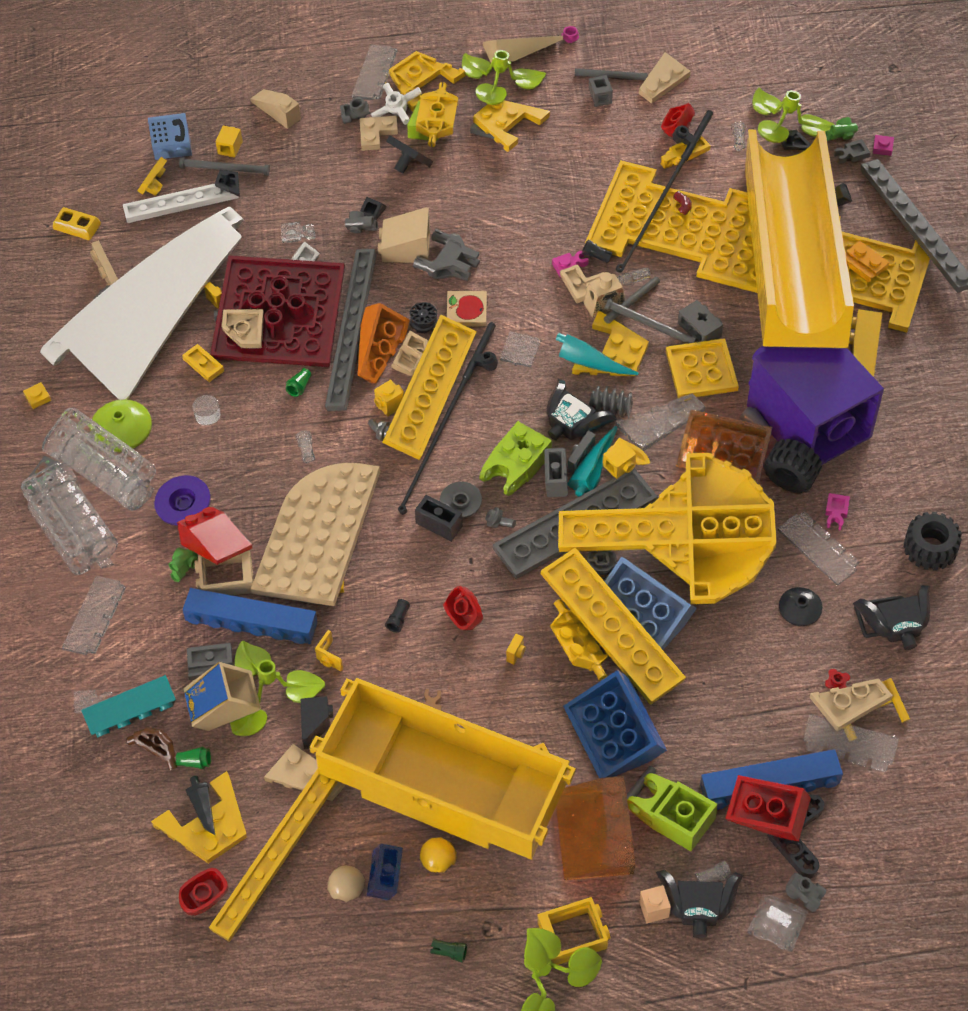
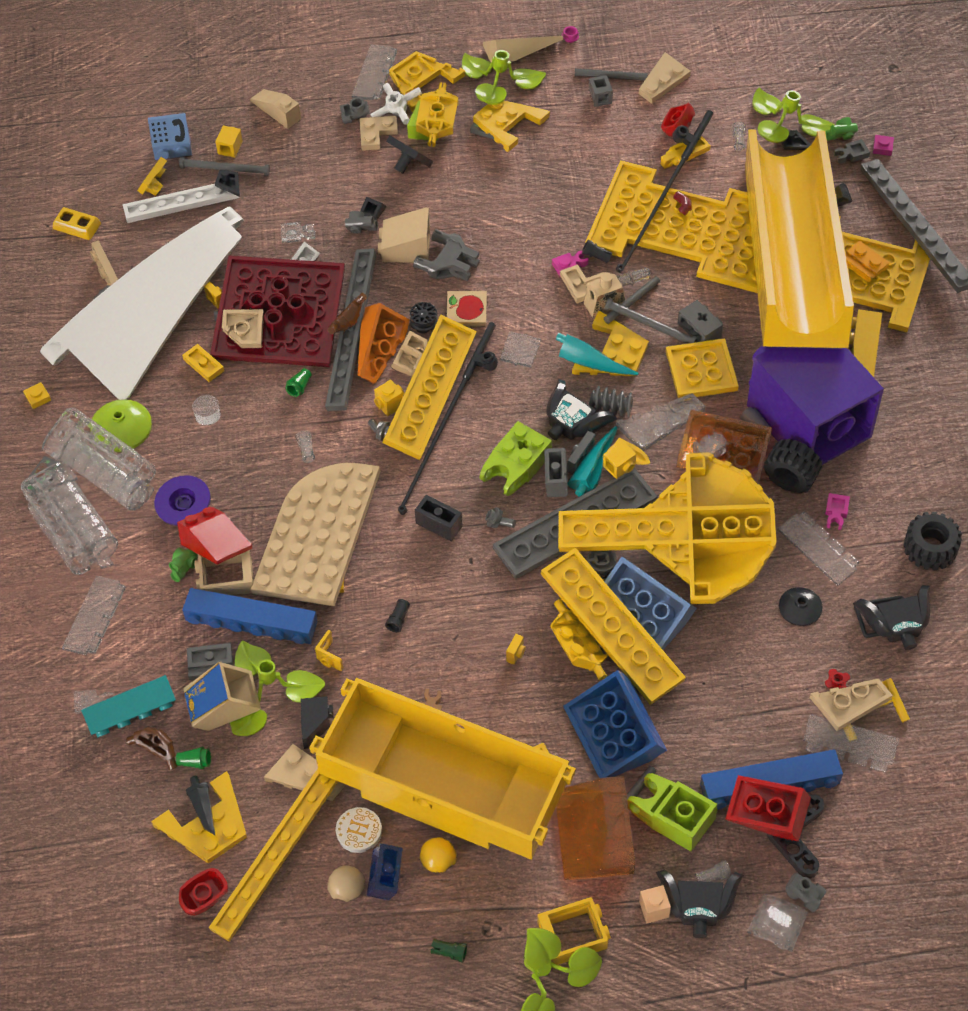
dark grey dish [440,482,482,518] -> none
red piece [443,586,483,630] -> none
none -> reddish brown piece [328,293,367,334]
none -> white tile [335,807,382,853]
none -> clear brick [693,432,727,461]

